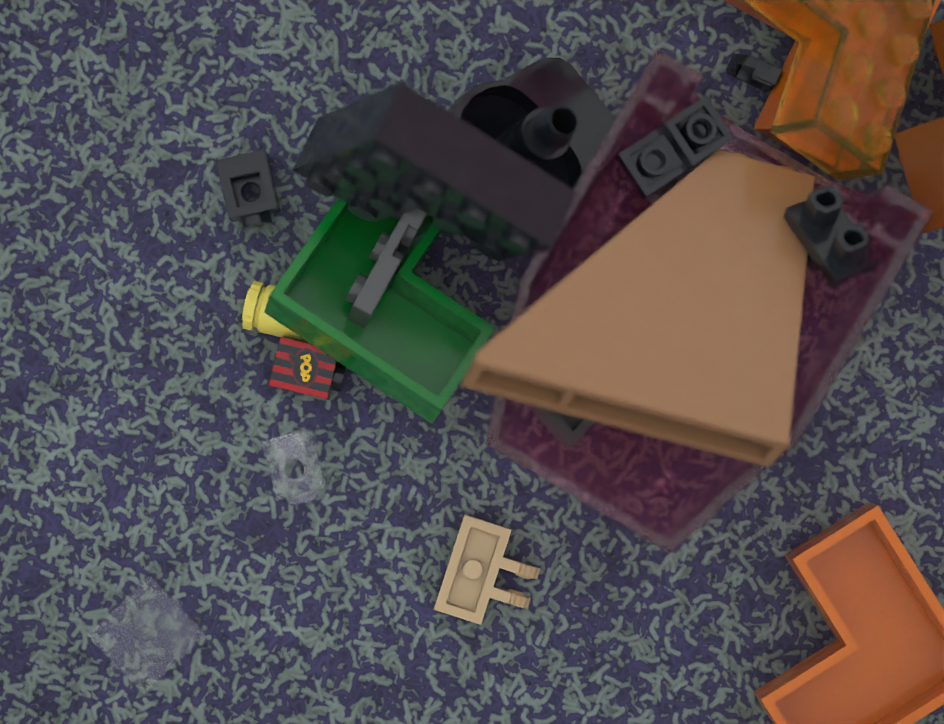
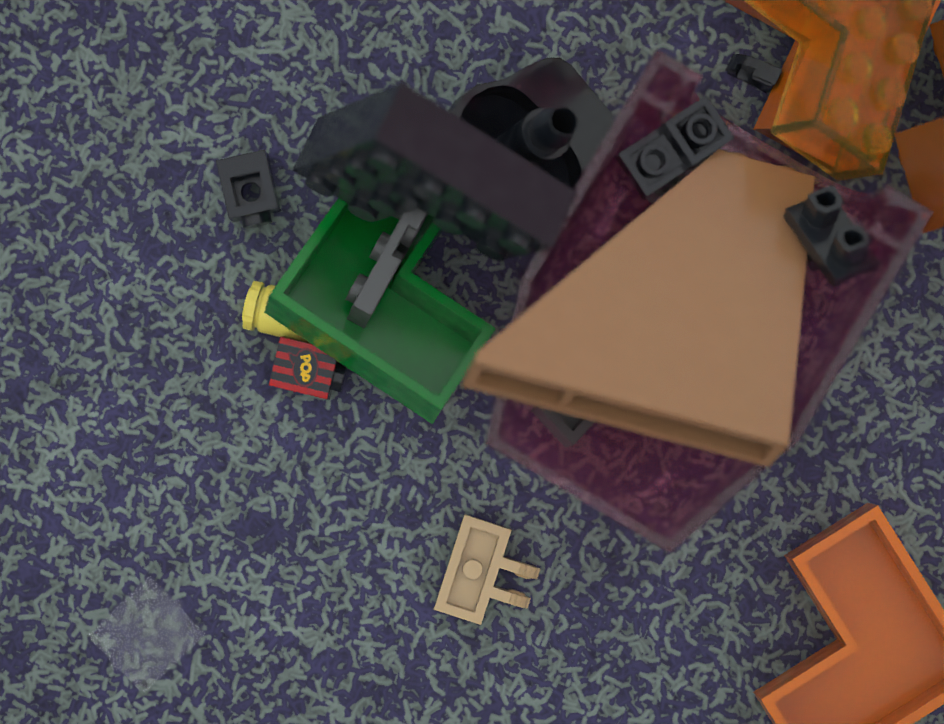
clear brick [261,428,328,506] -> none

